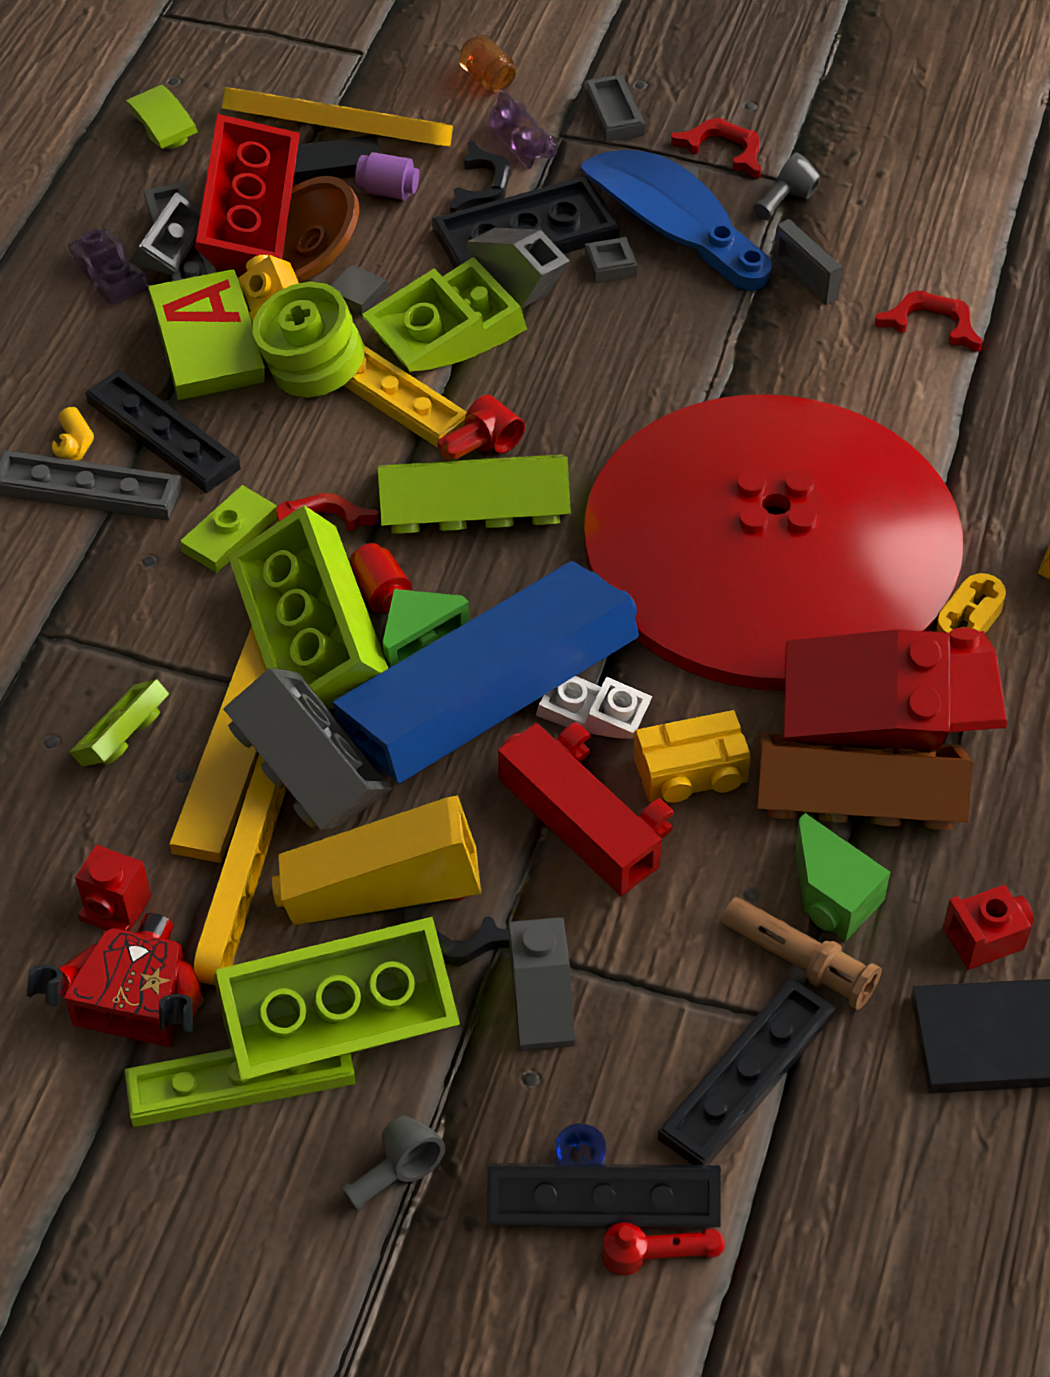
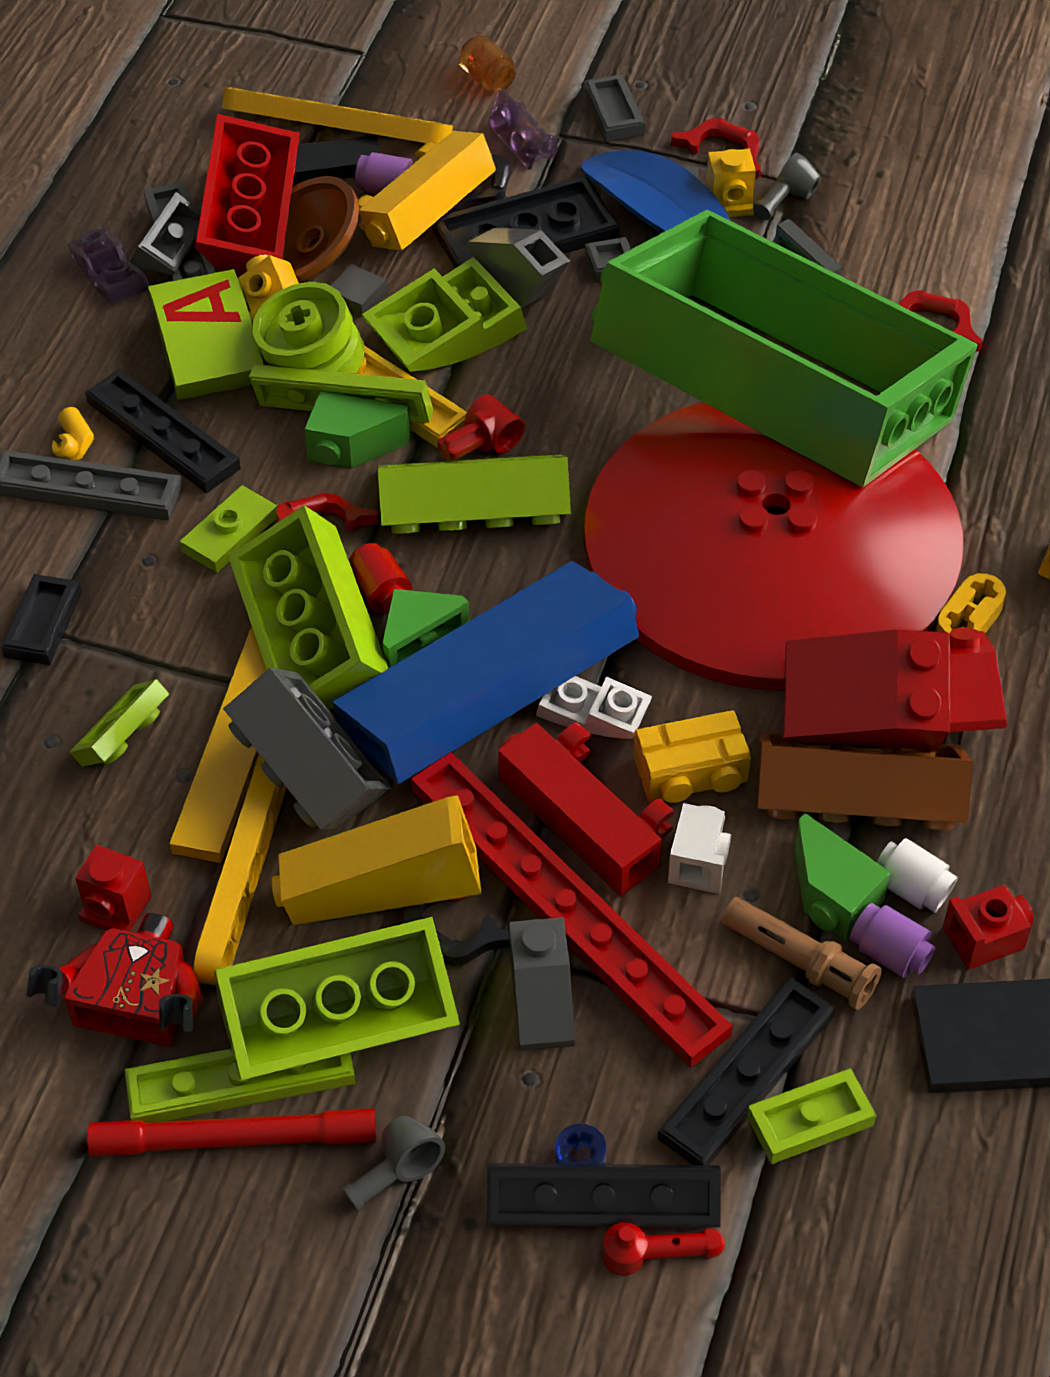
lime slope [126,84,198,149] -> none
none -> black tile [1,574,82,665]
none -> red piece [88,1108,377,1157]
none -> lime tile [249,364,434,423]
none -> bright green slope [304,391,411,469]
none -> yellow brick [358,131,496,251]
none -> red plate [411,752,733,1068]
none -> bright green door [590,210,978,487]
none -> white brick [668,803,731,894]
none -> yellow brick [706,149,756,217]
none -> lime plate [747,1068,876,1164]
none -> medium lavender brick [850,903,935,978]
none -> white brick [877,838,958,913]

